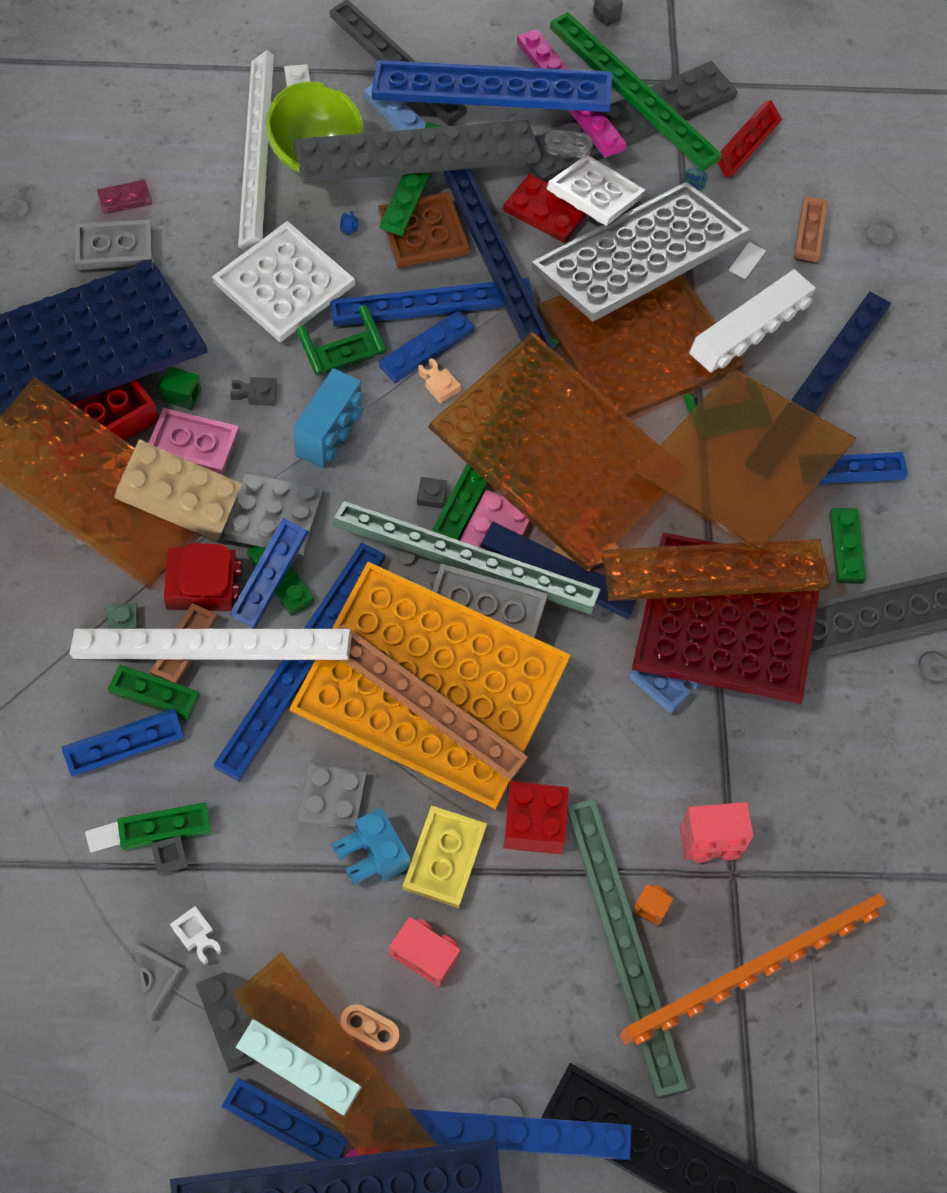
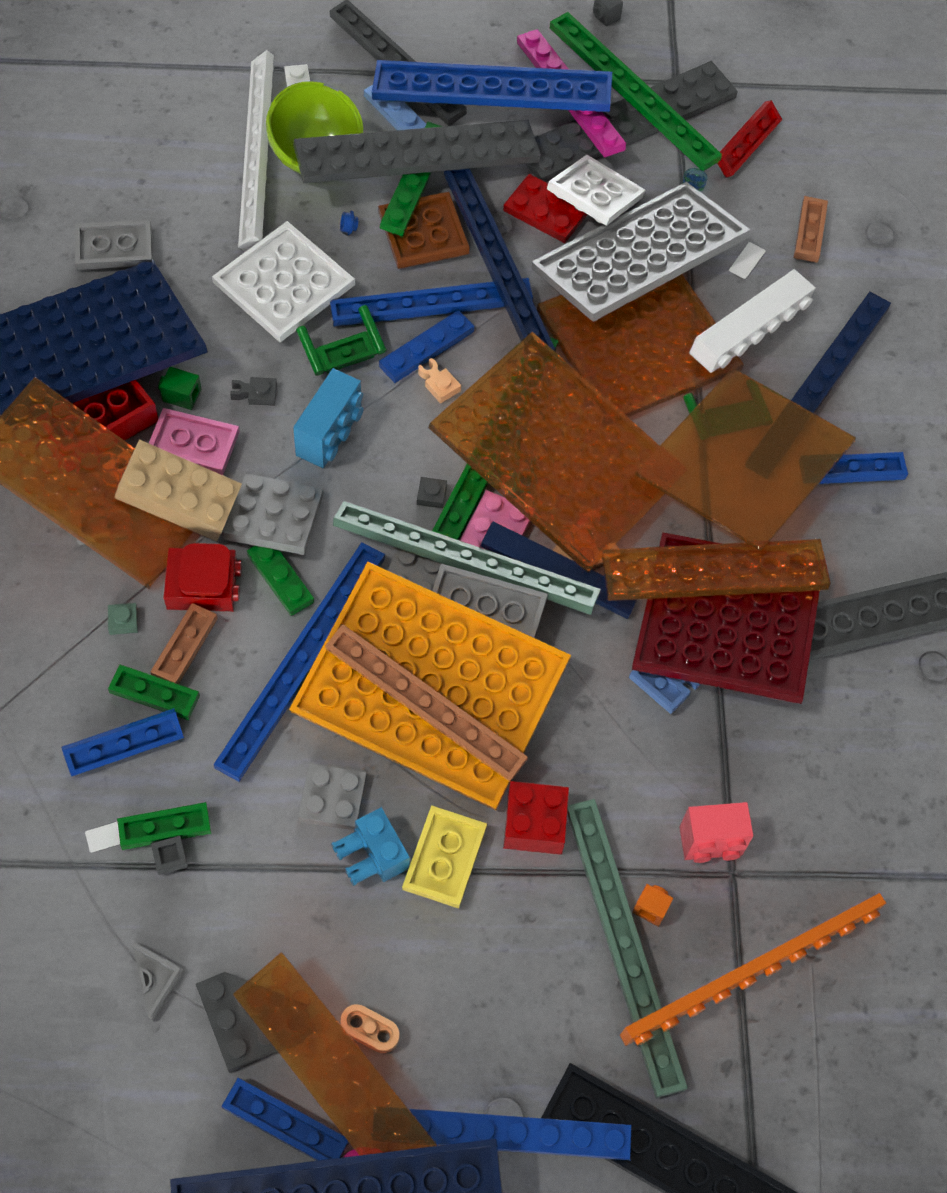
white plate [69,629,352,660] -> none
clear pink plate [97,180,152,214] -> none
white plate [170,906,221,965] -> none
blue plate [229,518,309,629] -> none
light aqua plate [236,1019,362,1116] -> none
coral brick [389,917,461,988] -> none
clear plate [544,130,593,158] -> none
green plate [829,508,866,584] -> none

